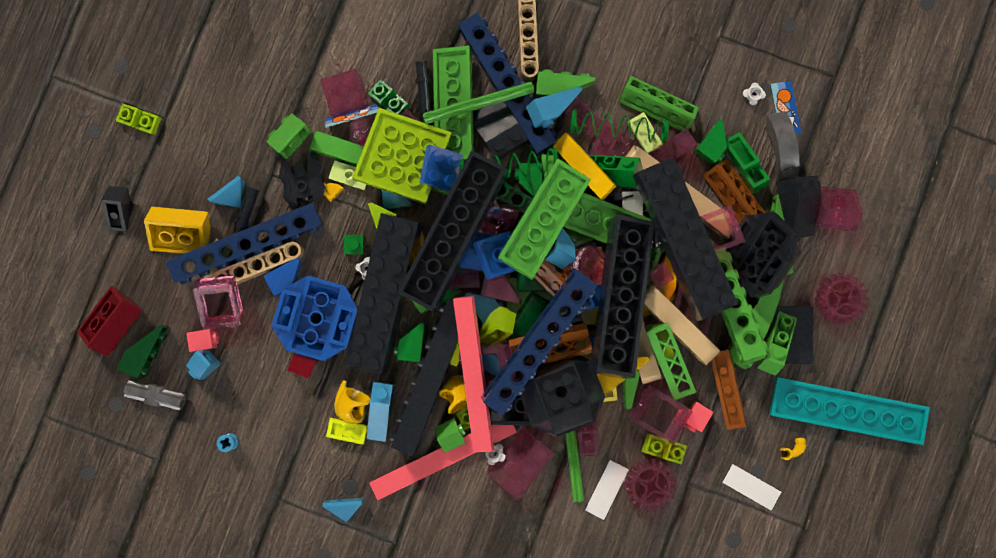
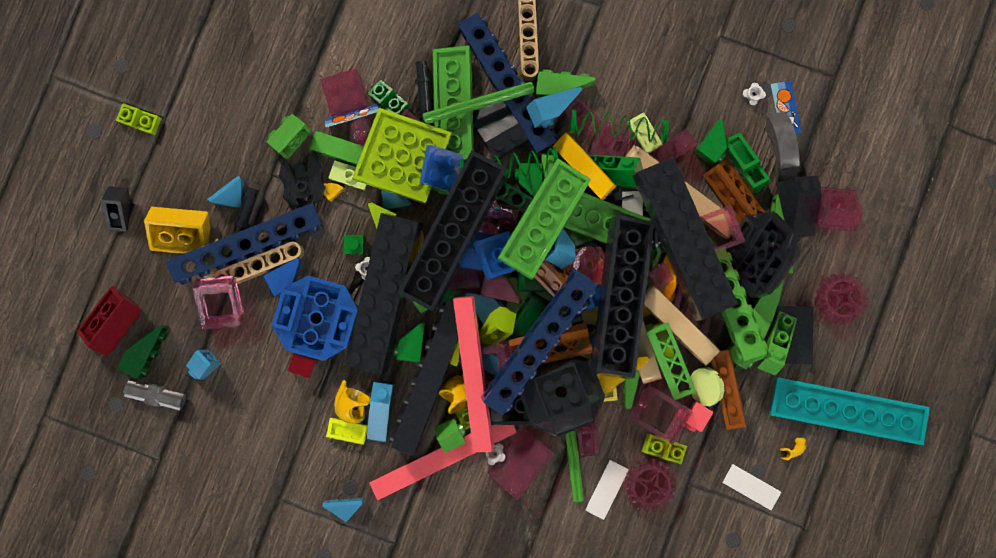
coral brick [187,329,219,352] -> none
dark azure bush [217,433,239,452] -> none
bright green fence [618,76,699,133] -> none
none -> yellowish green tile [689,367,724,406]

